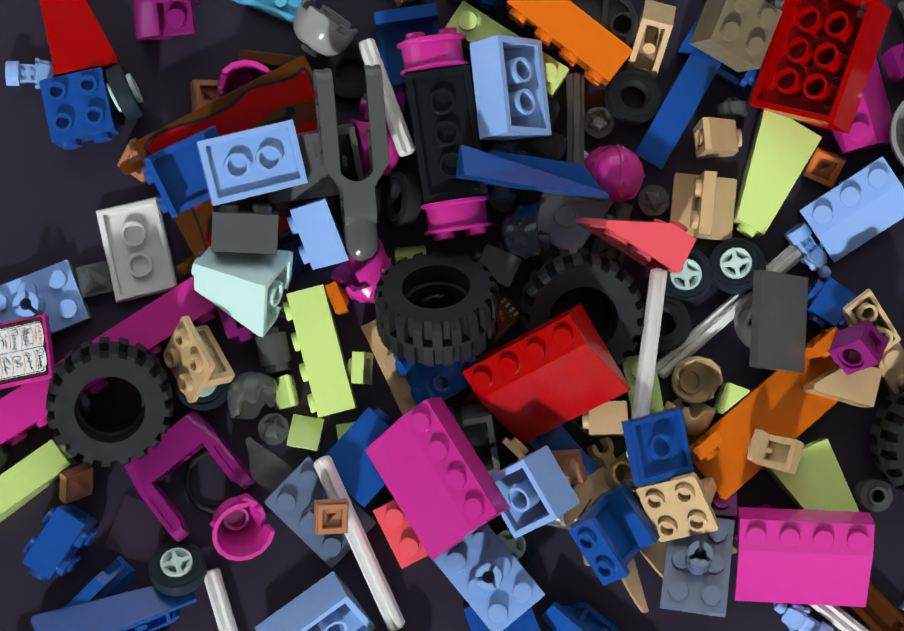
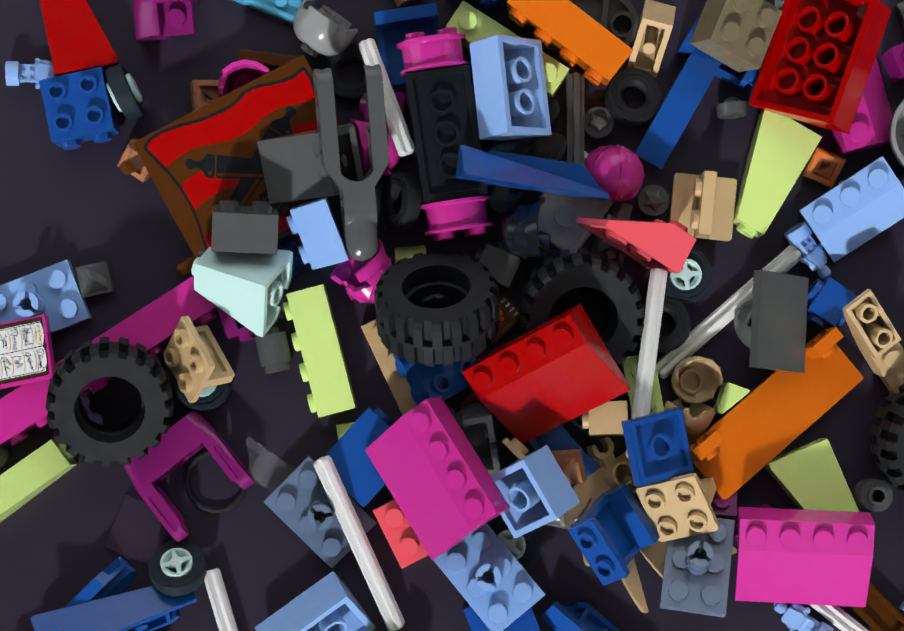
blue brick [21,503,99,581] -> none
nougat tile [59,463,94,504] -> none
white tile [96,197,179,303] -> none
blue panel [141,125,220,219] -> none
light blue plate [196,119,308,206] -> none
dark pink helmet [209,493,275,561] -> none
dark grey hair [227,371,277,419] -> none
dark grey tile [258,413,290,445] -> none
yellowish green slope [274,374,300,410] -> none
yellowish green slope [286,414,325,451] -> none
nougat tile [314,498,349,535] -> none
orange tile [325,281,350,316] -> none
yellowish green plate [347,351,373,385] -> none
tan slope [693,117,742,159] -> none
black wheel [709,238,766,295] -> none
tan bracket [747,428,804,474] -> none
tan slope [802,364,883,408] -> none
magenta brick [828,319,888,375] -> none

